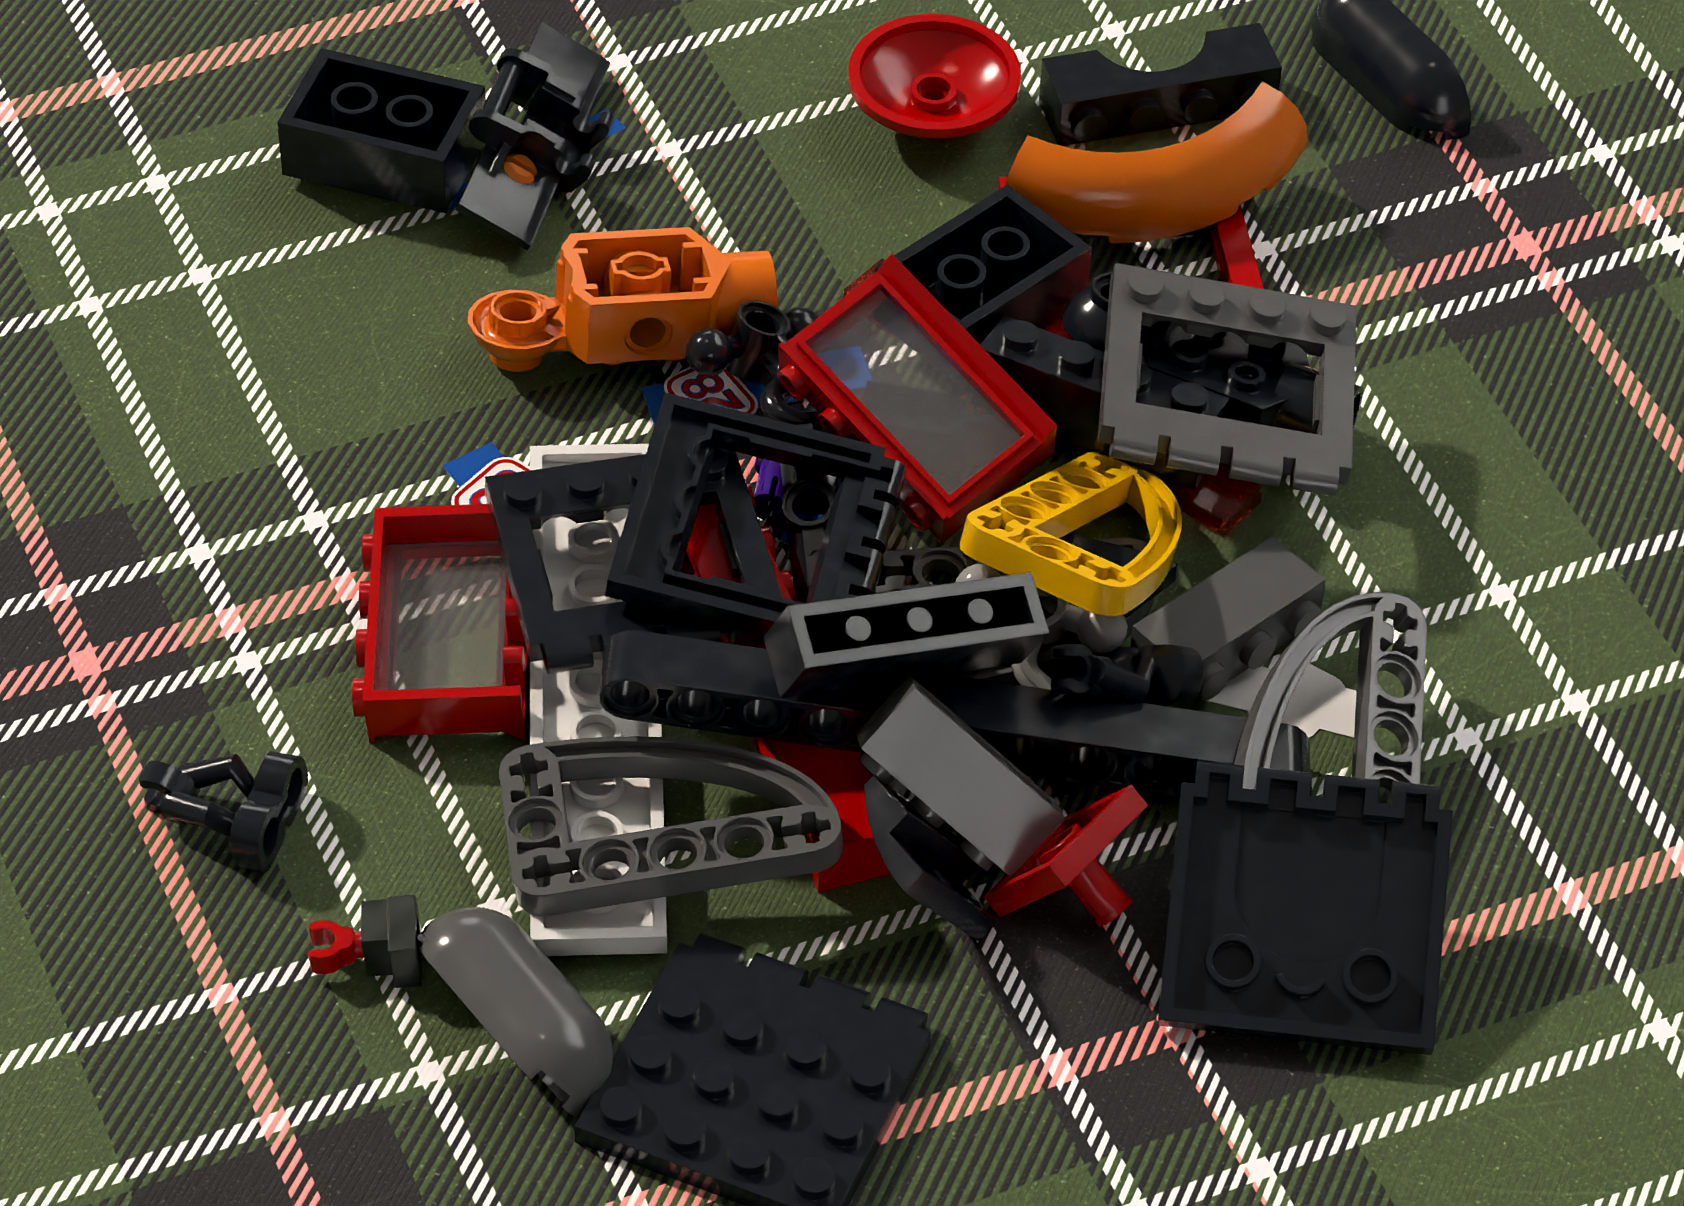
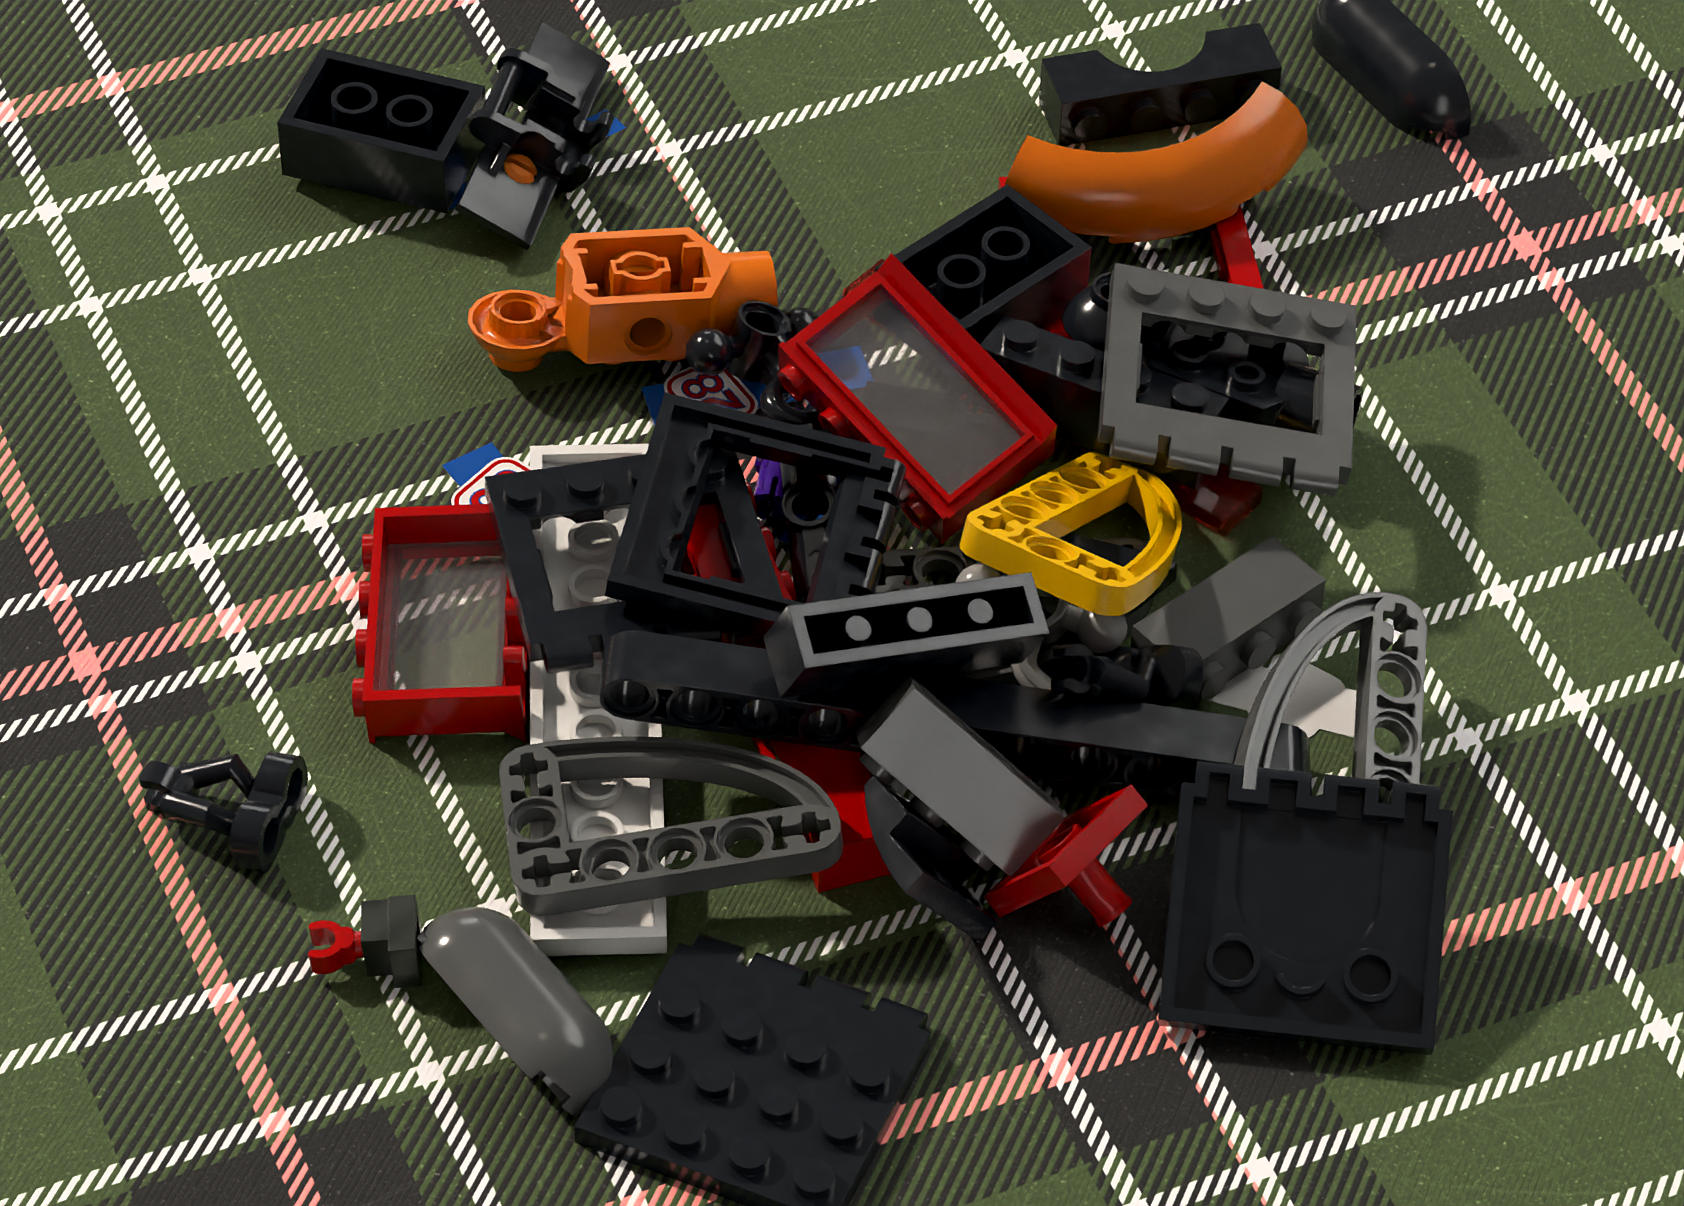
red dish [848,14,1021,140] -> none

